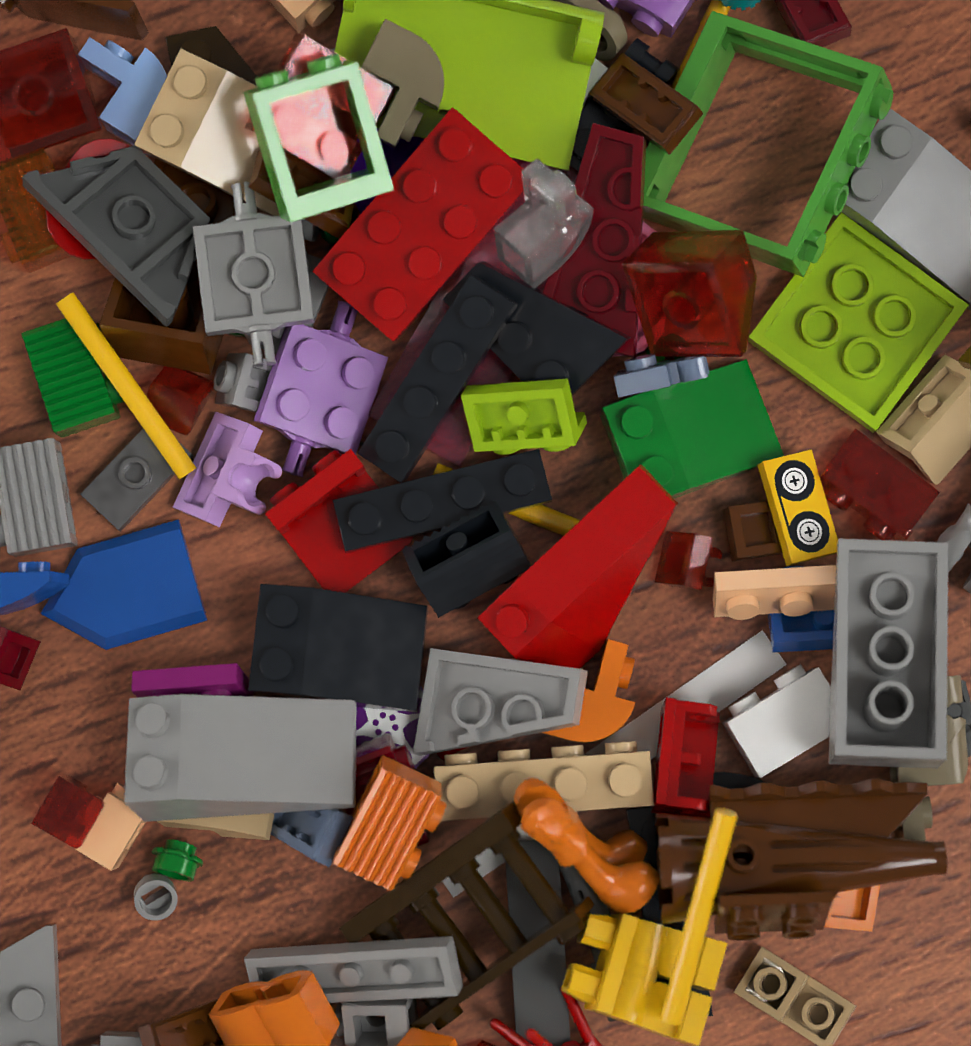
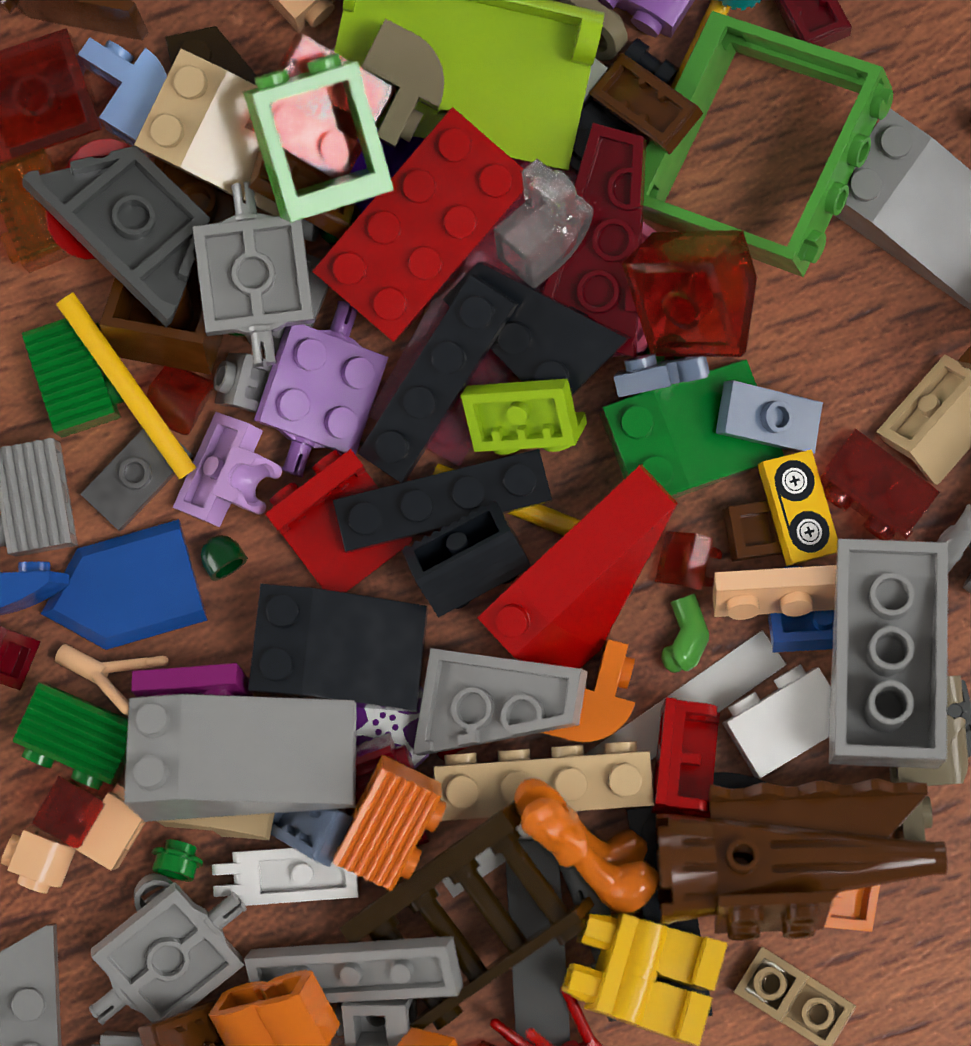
yellow bar [660,808,737,1025] -> none
lime plate [747,212,969,433] -> none
none -> light nougat plate [1,825,76,894]
none -> green brick [12,683,128,790]
none -> light nougat plant [55,644,168,716]
none -> light grey plate [89,882,247,1025]
none -> dark green hinge [201,535,248,581]
none -> white hinge [211,847,359,906]
none -> bright green arm [661,594,709,673]
none -> plate [716,380,823,454]

